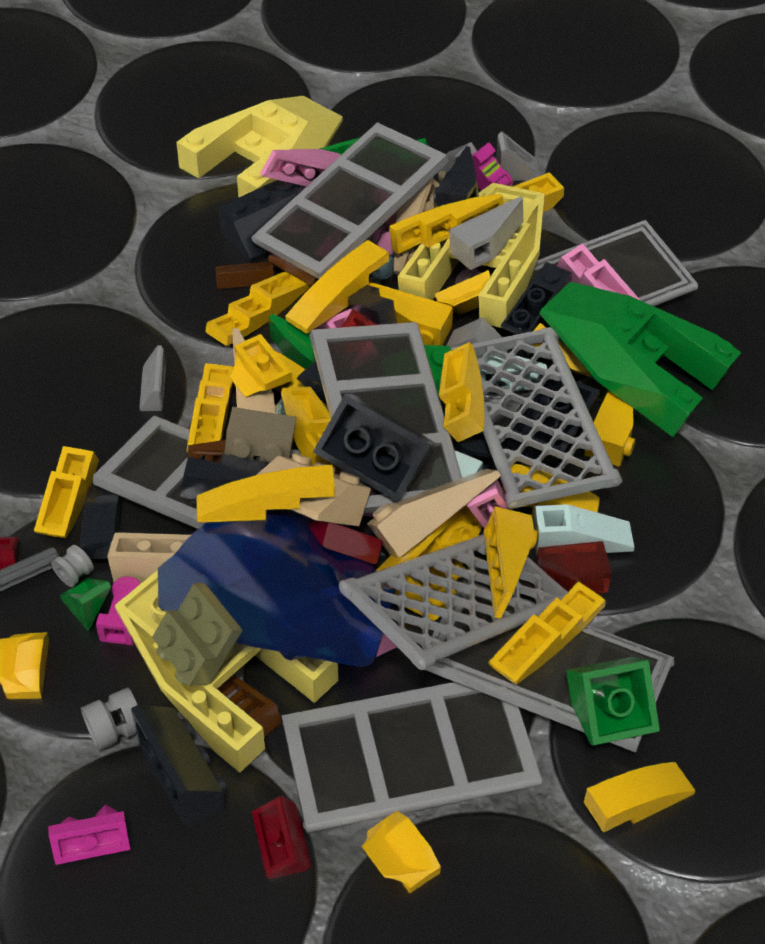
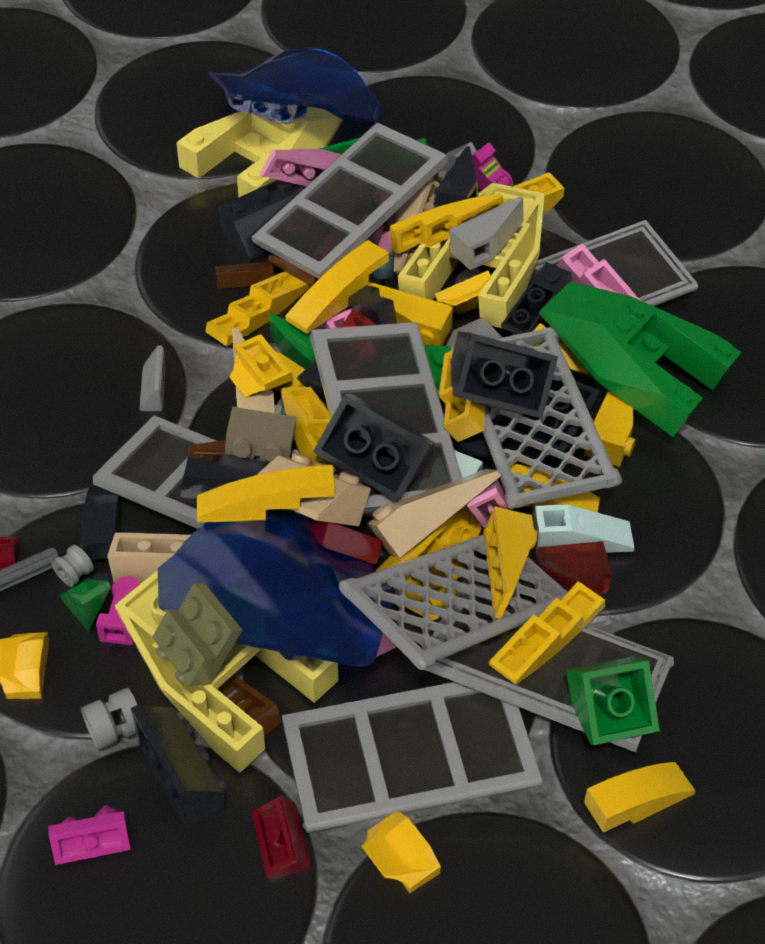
yellow slope [34,446,99,539] -> none
yellow slope [187,363,234,452] -> none
light grey slope [496,132,541,181] -> none
none -> clear blue windscreen [209,47,381,125]
none -> black slope [450,331,558,418]

